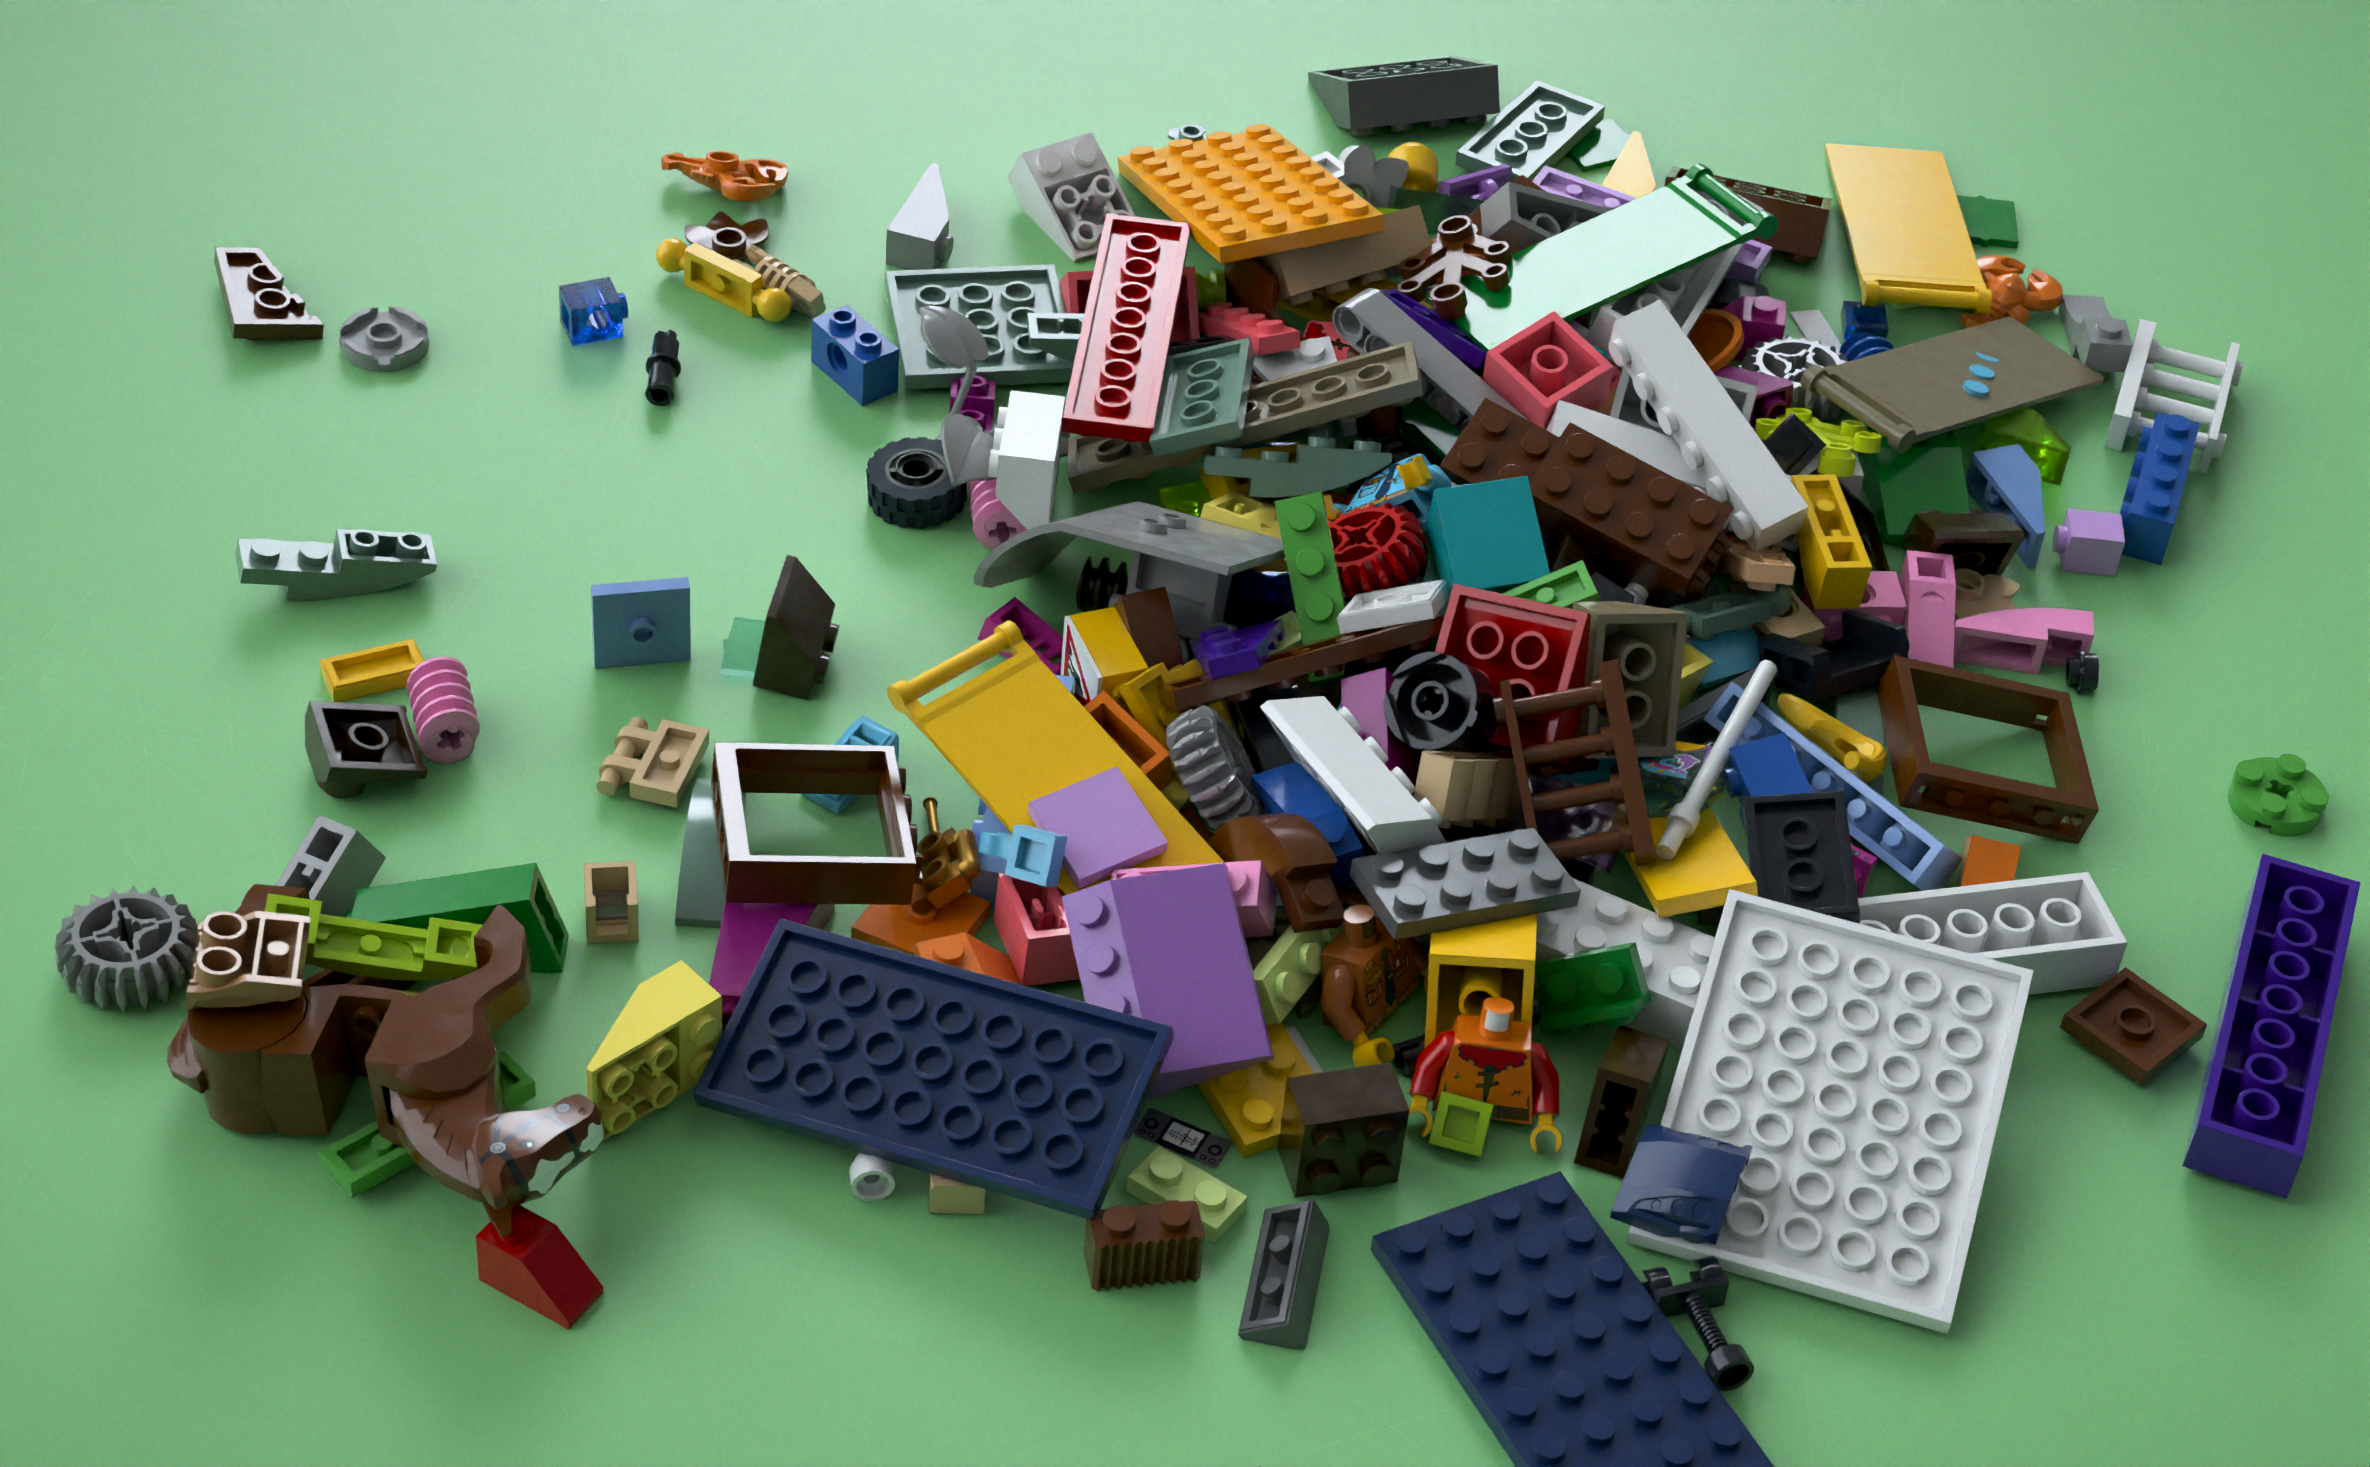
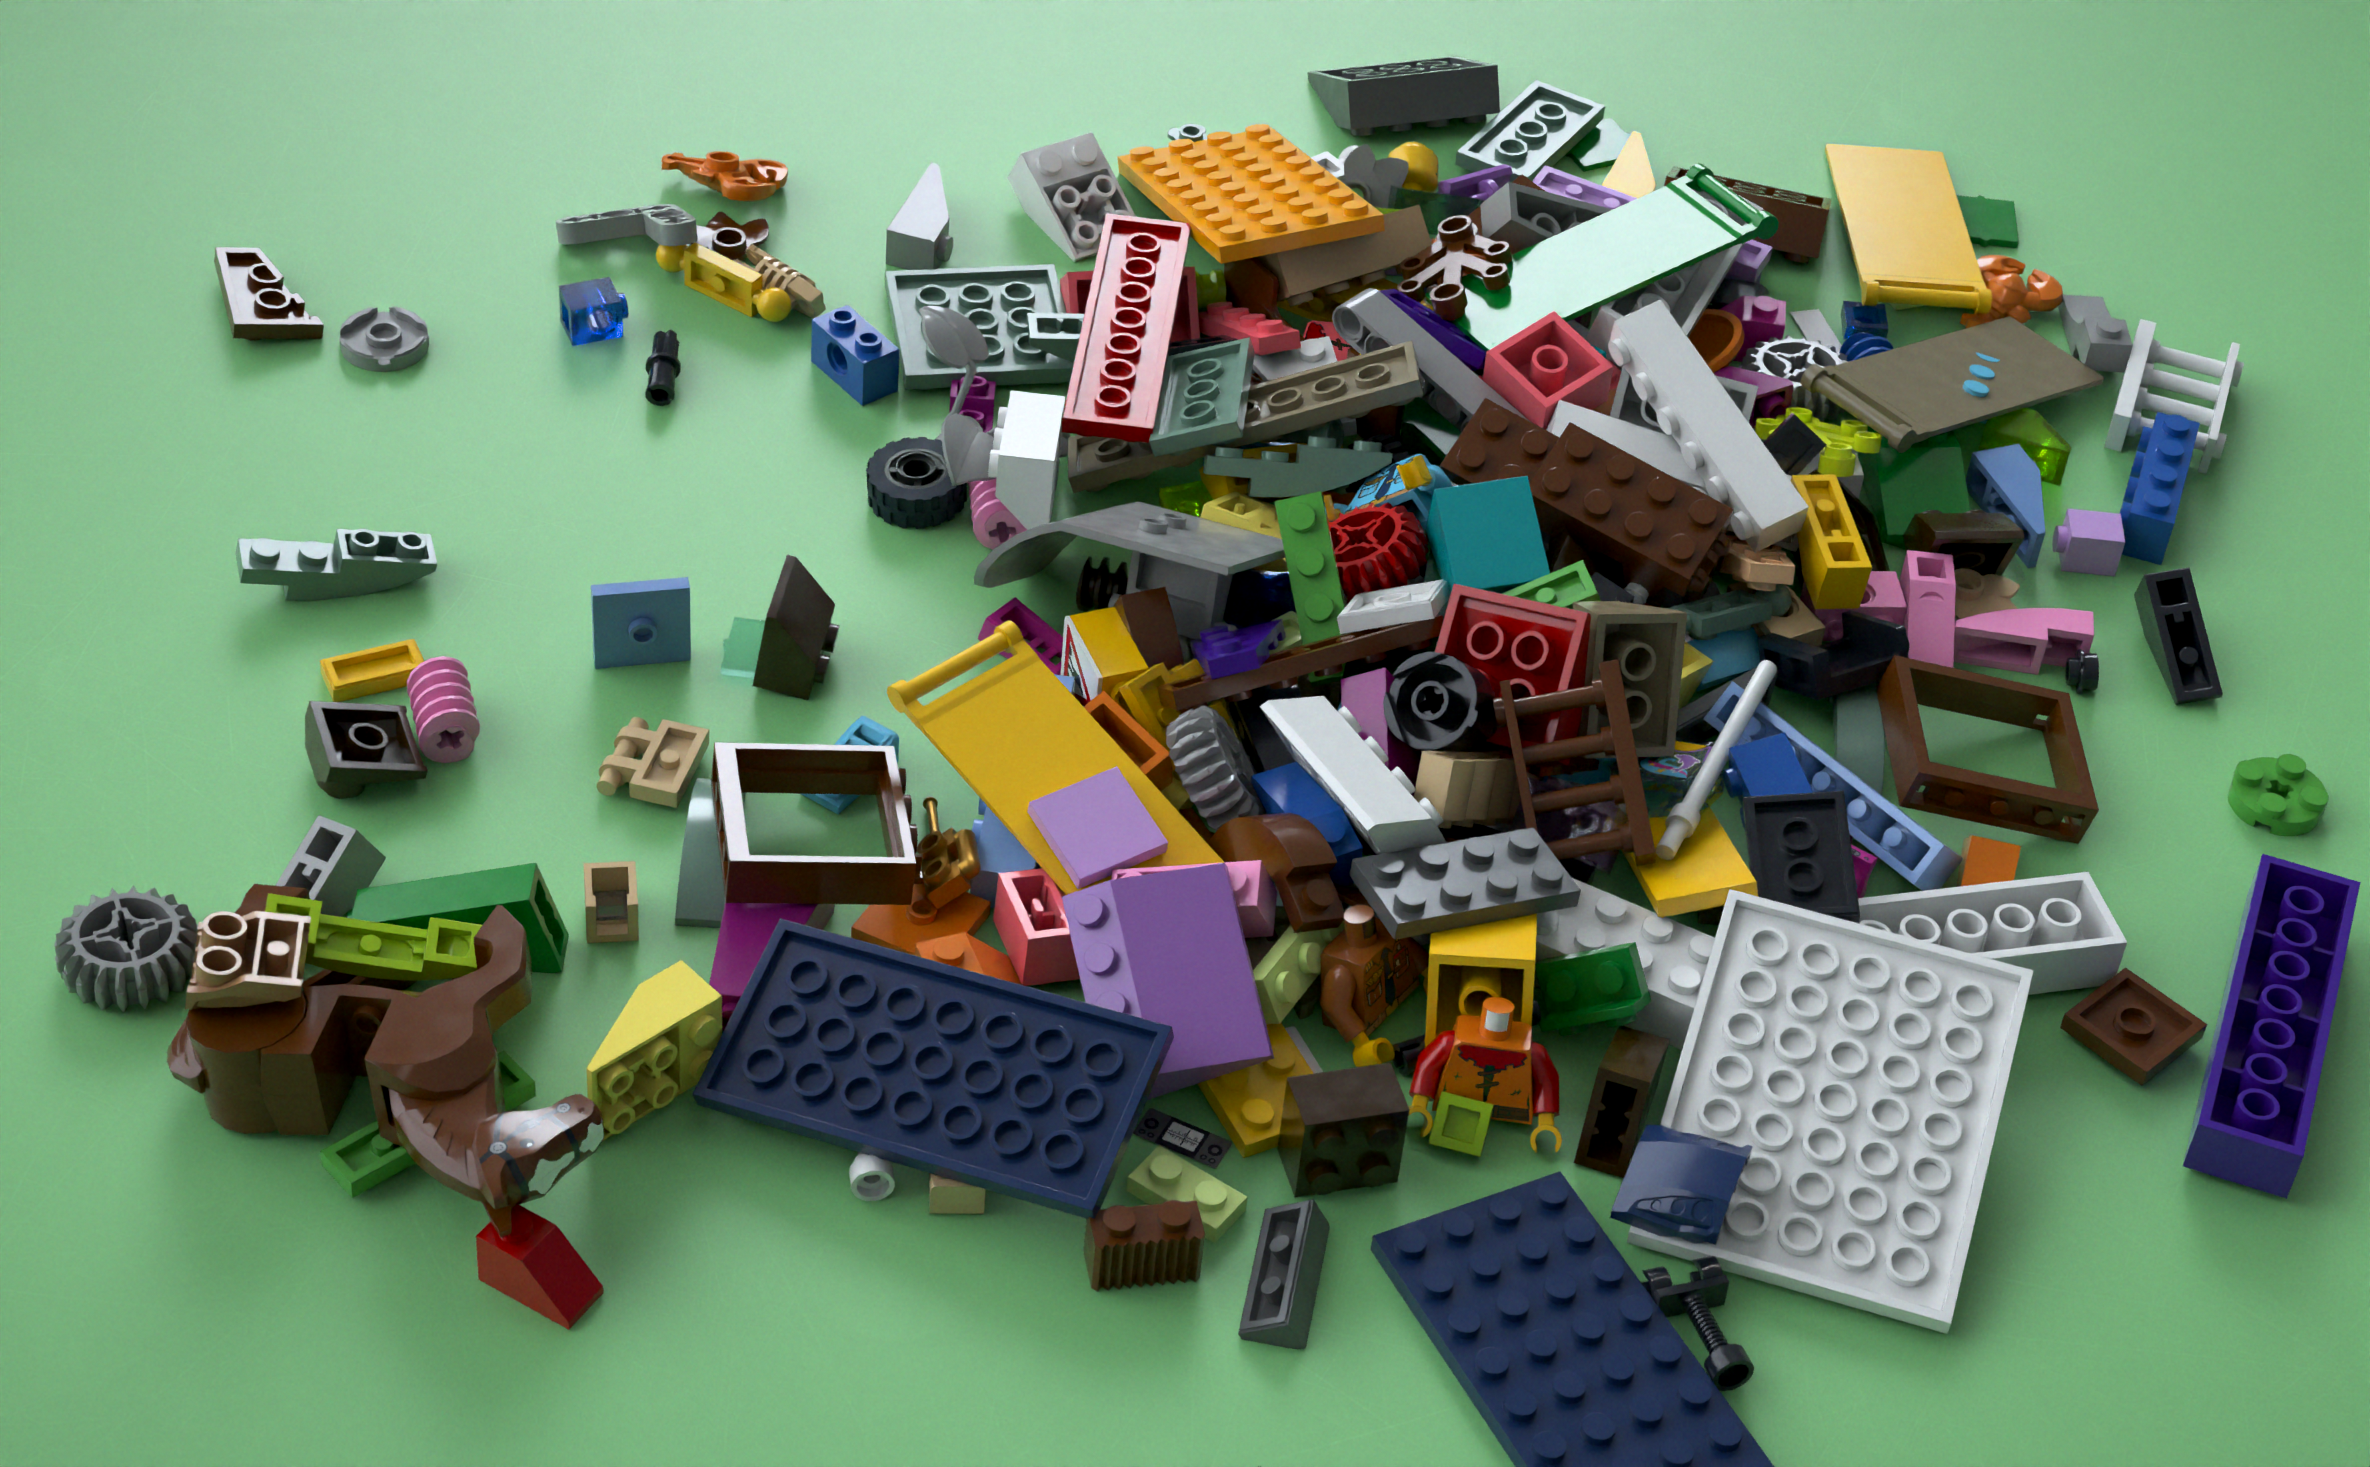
medium azure plate [979,824,1067,887] -> none
yellow piece [1777,693,1887,783] -> none
none -> light grey beam [556,204,698,246]
none -> black slope [2134,567,2223,705]

